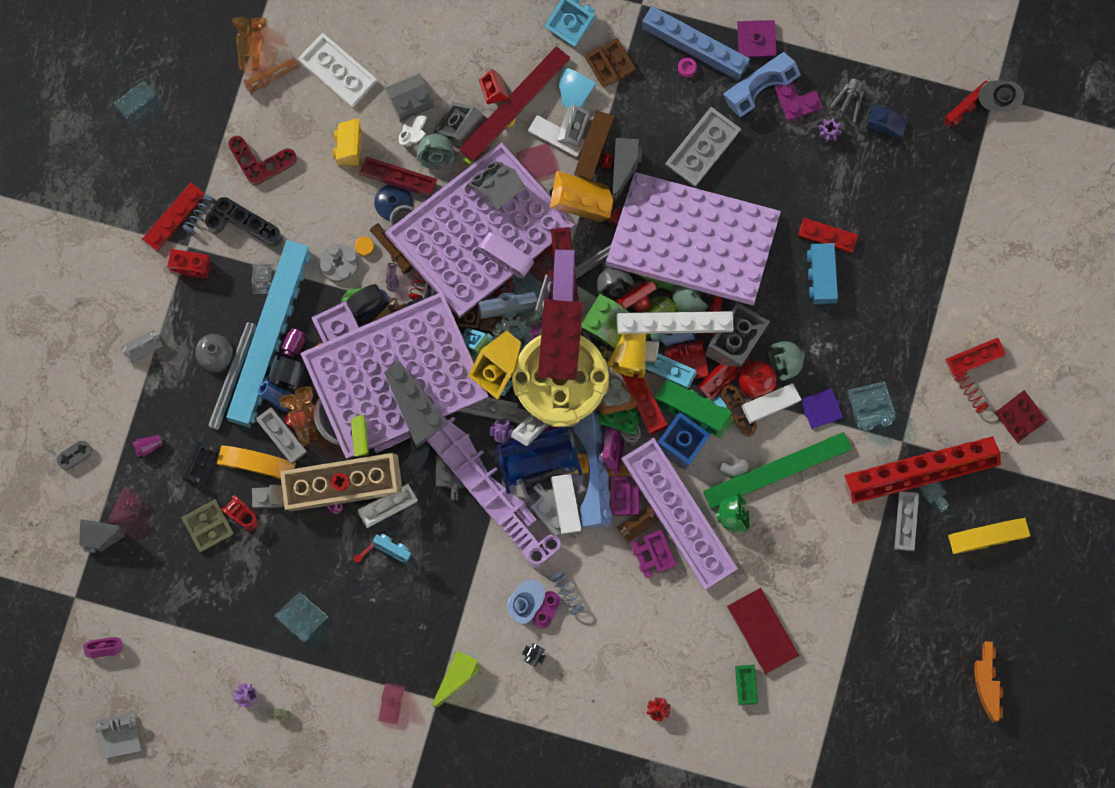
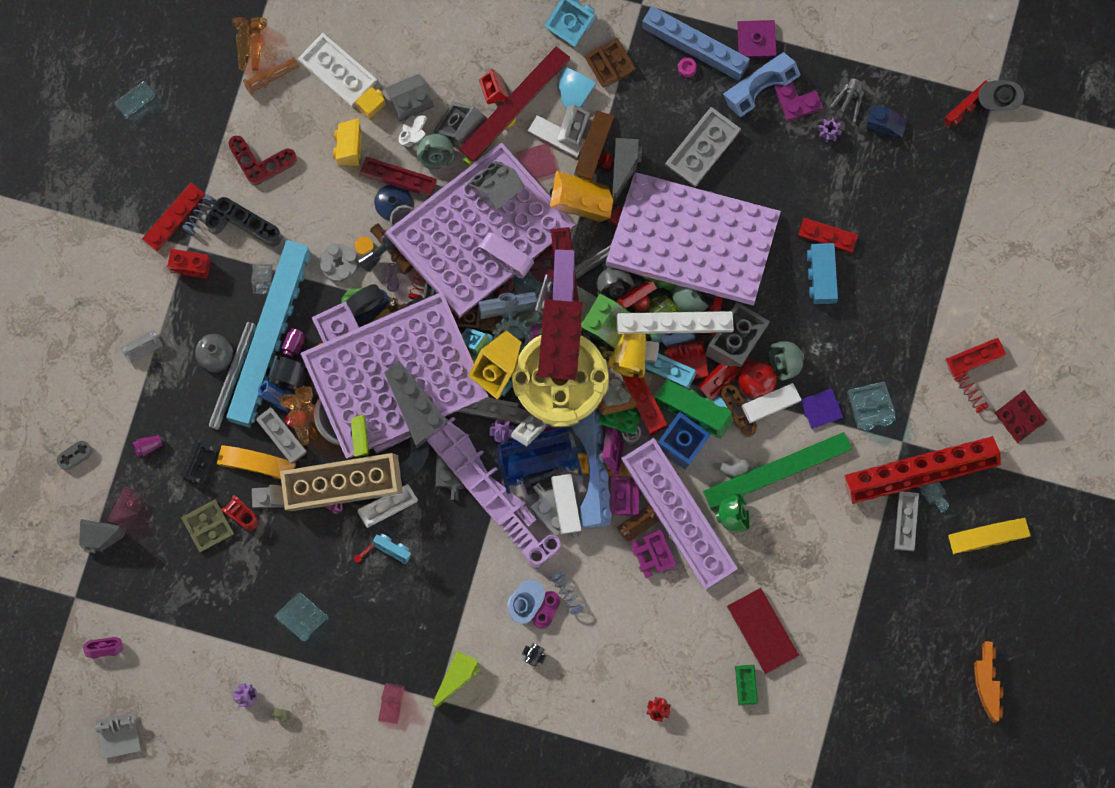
red bush [331,473,350,491] -> none
none -> yellow brick [355,87,386,120]
none -> black piece [358,234,397,272]

